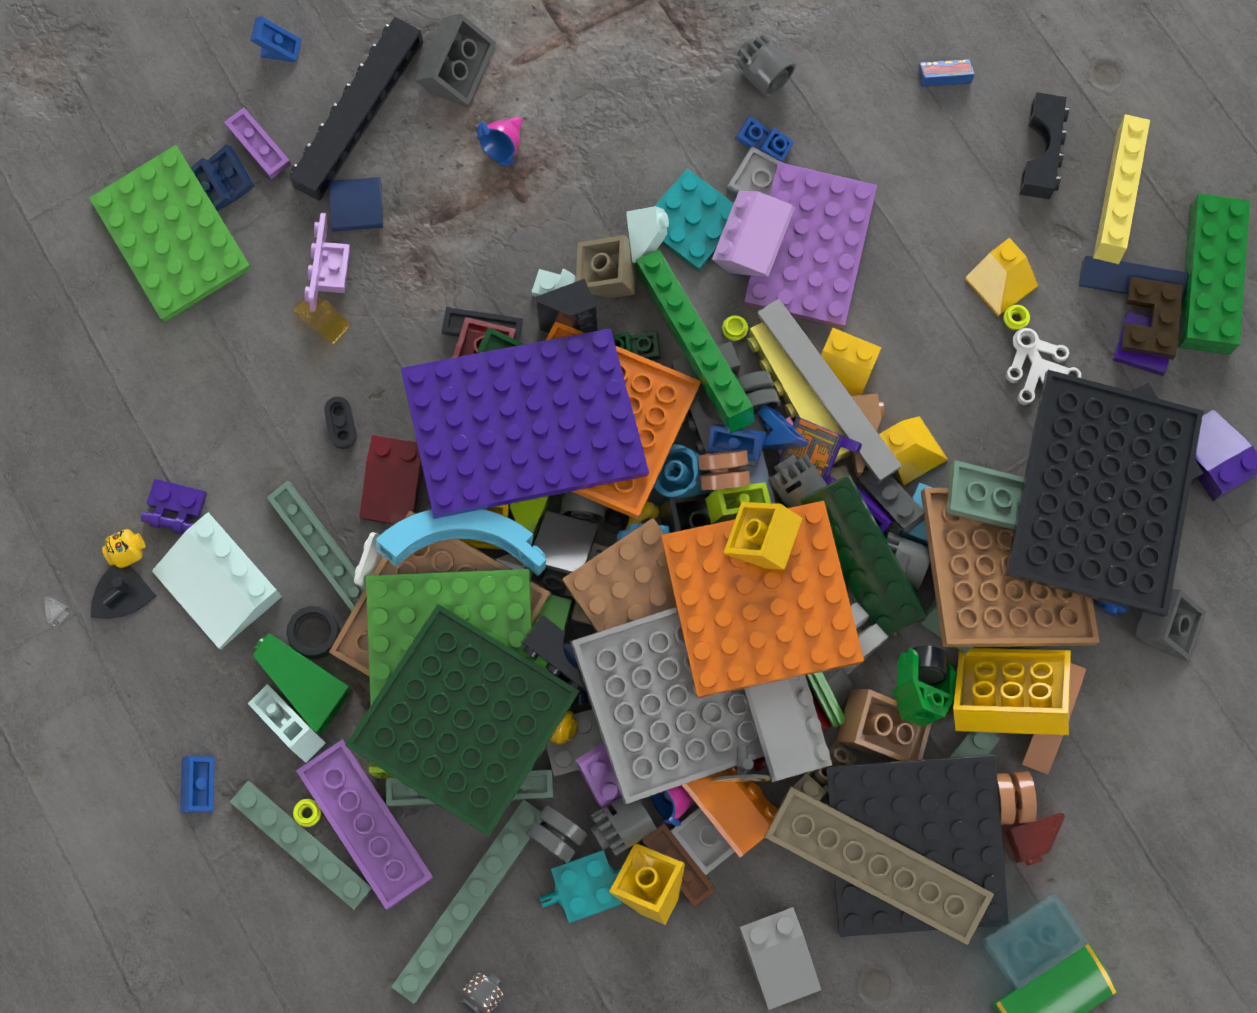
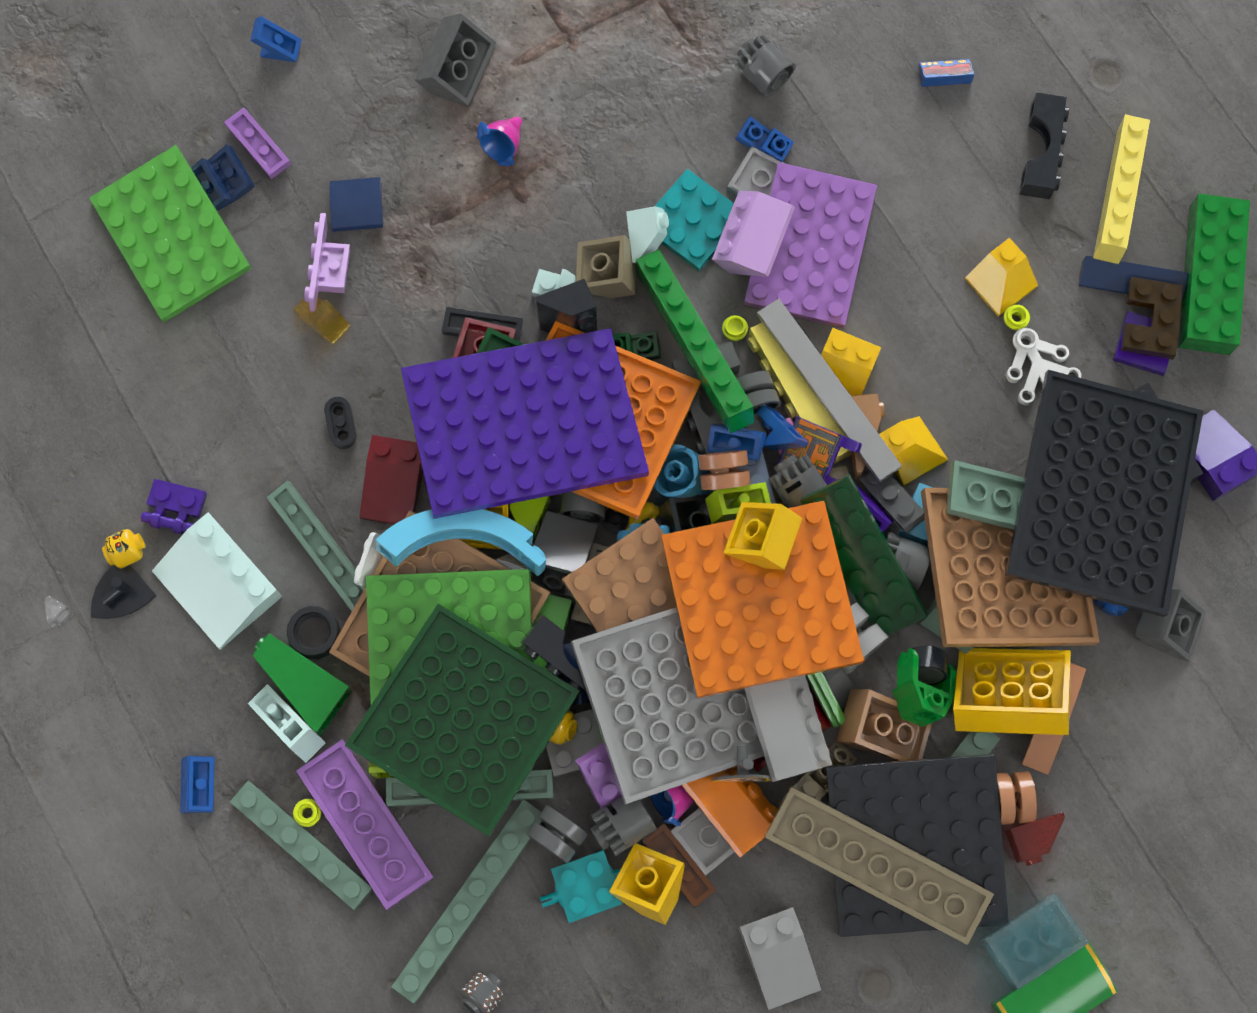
black brick [290,17,423,201] -> none

